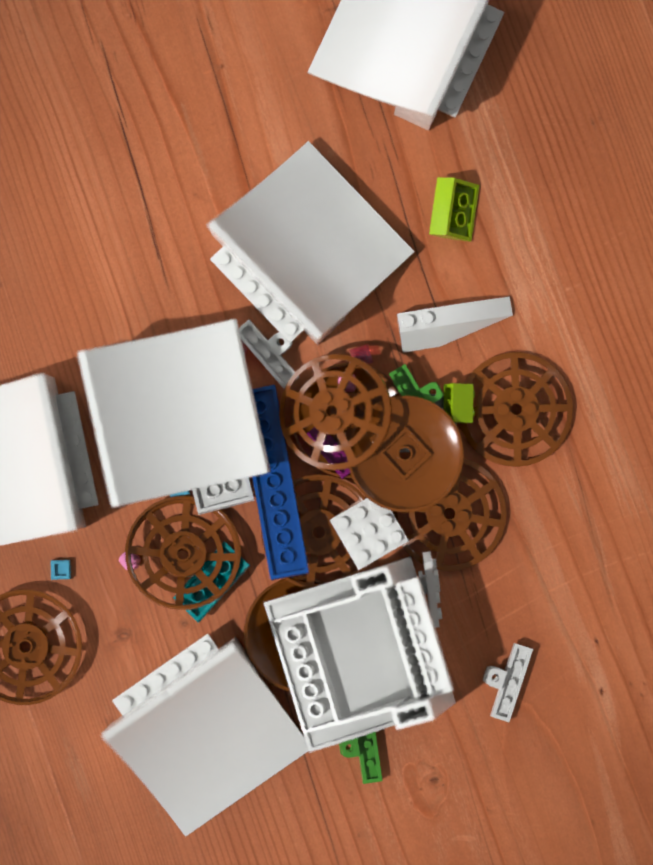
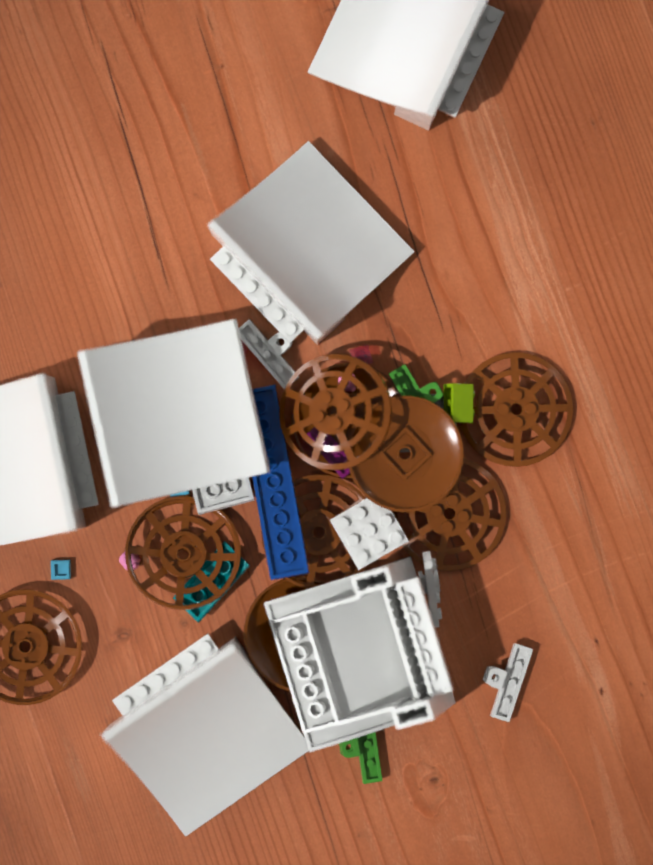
white wedge [397,297,513,353] -> none
lime slope [429,177,480,242] -> none

